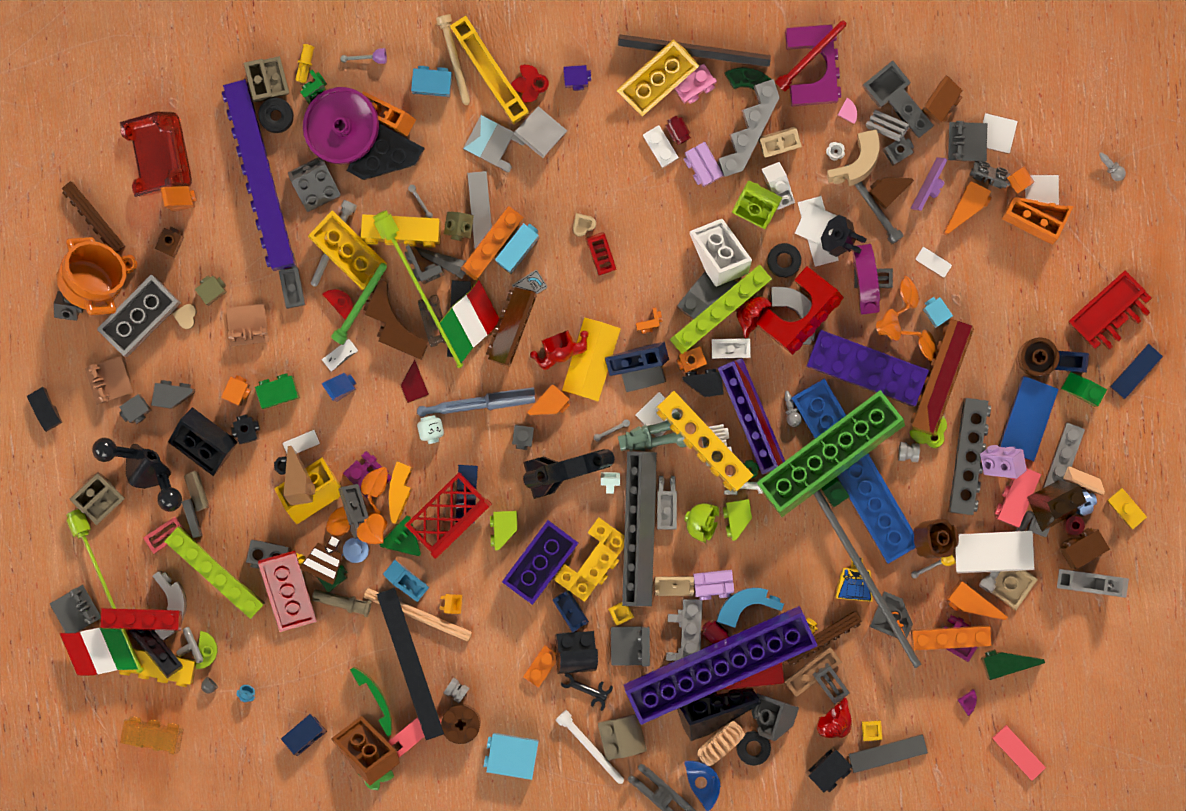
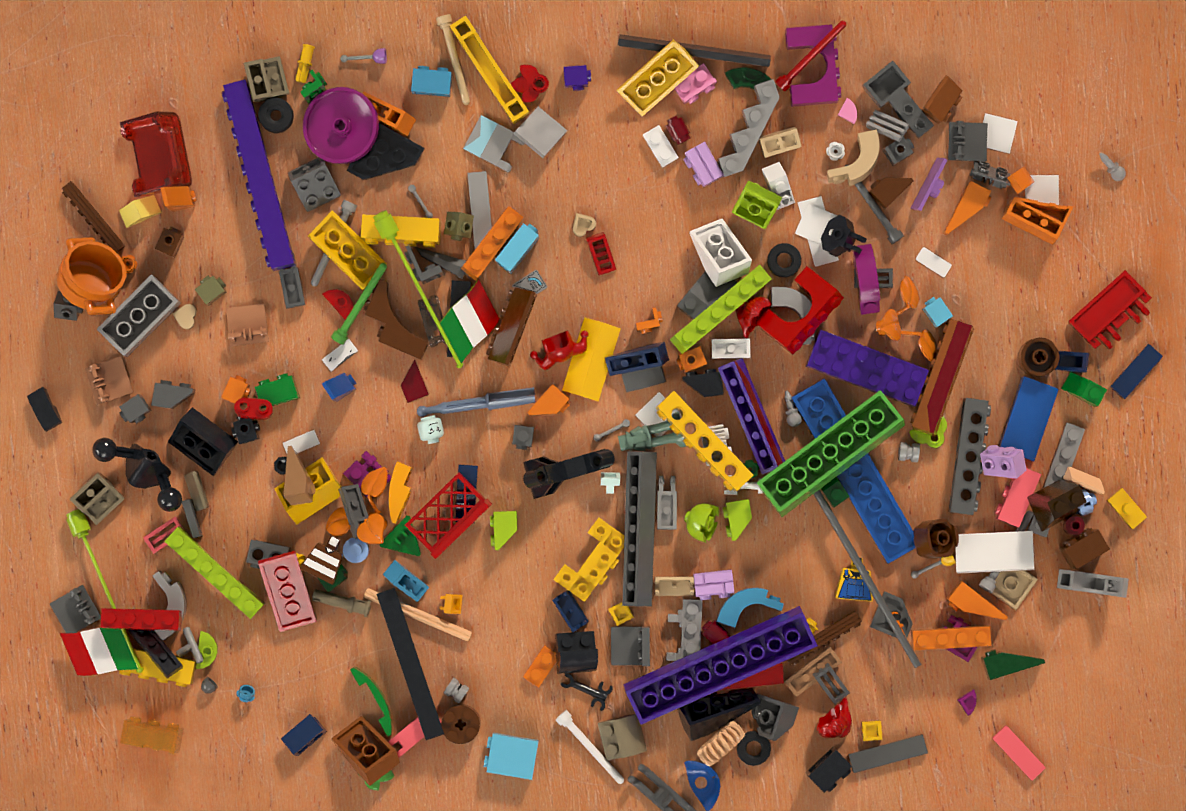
dark purple brick [502,520,579,605] -> none
none -> light yellow slope [119,195,162,228]
none -> red plate [234,398,273,420]

